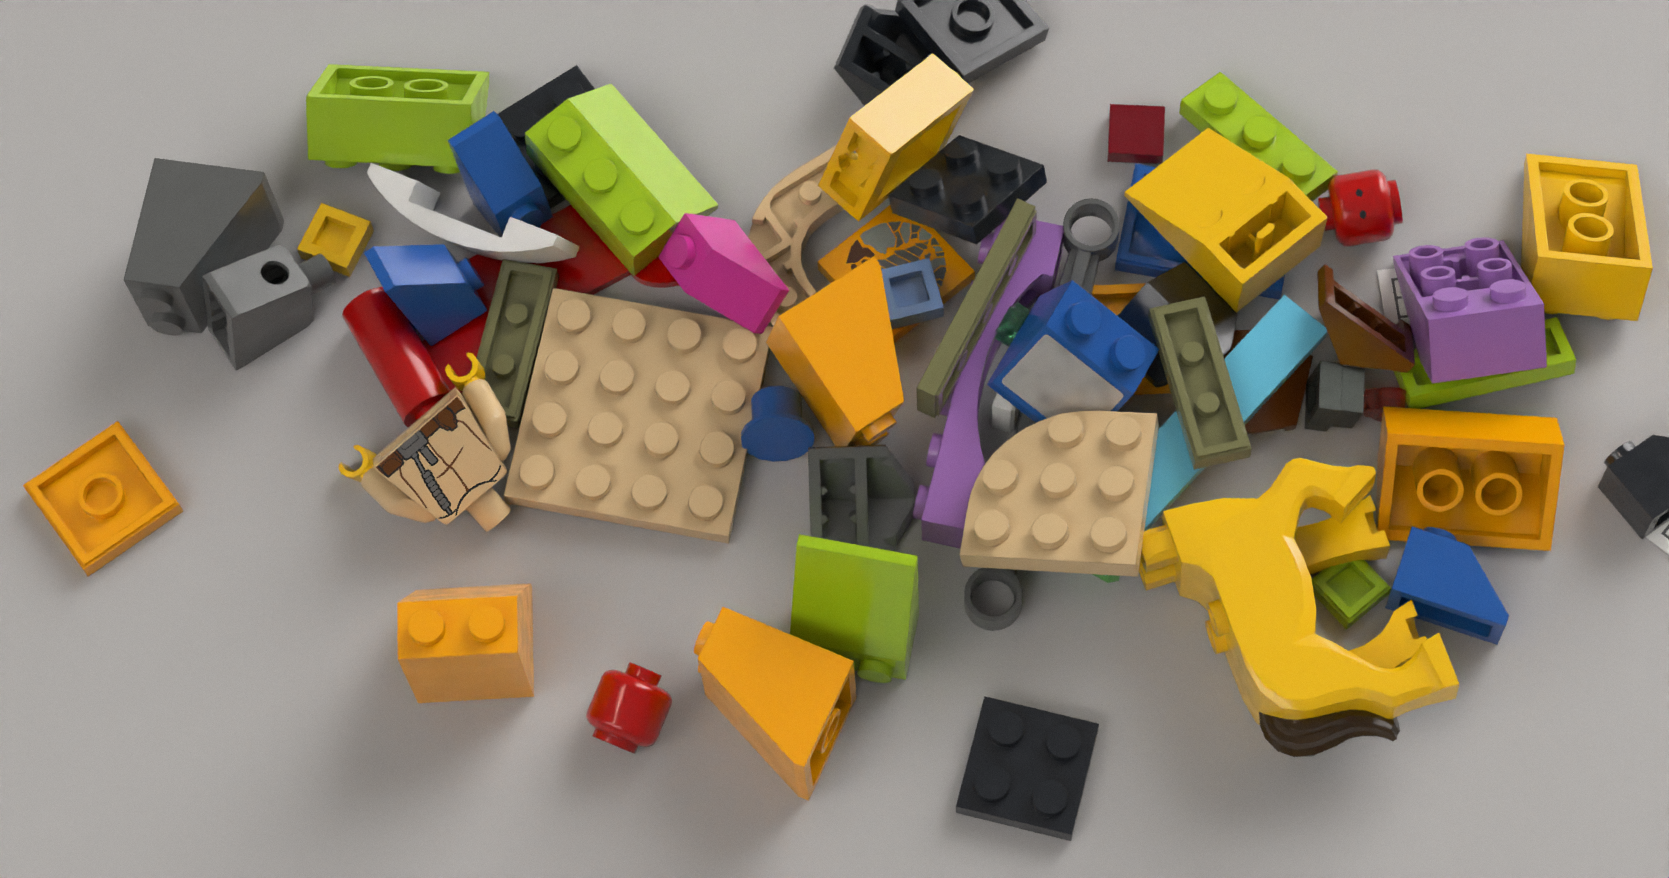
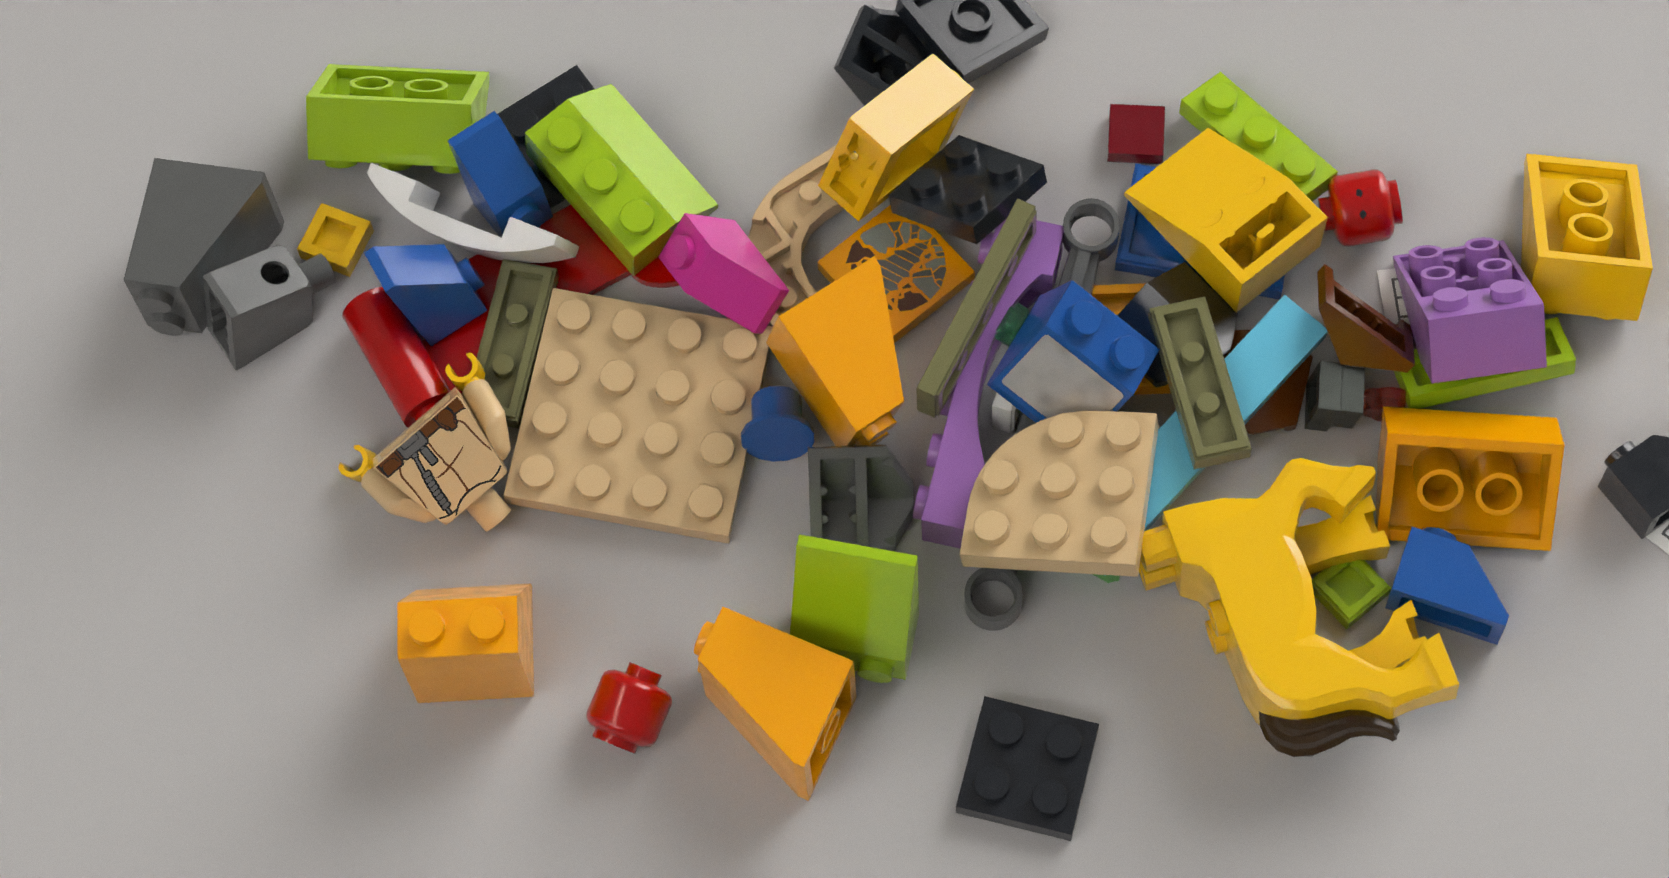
light orange tile [23,421,183,577] -> none
medium blue tile [881,258,944,329] -> none

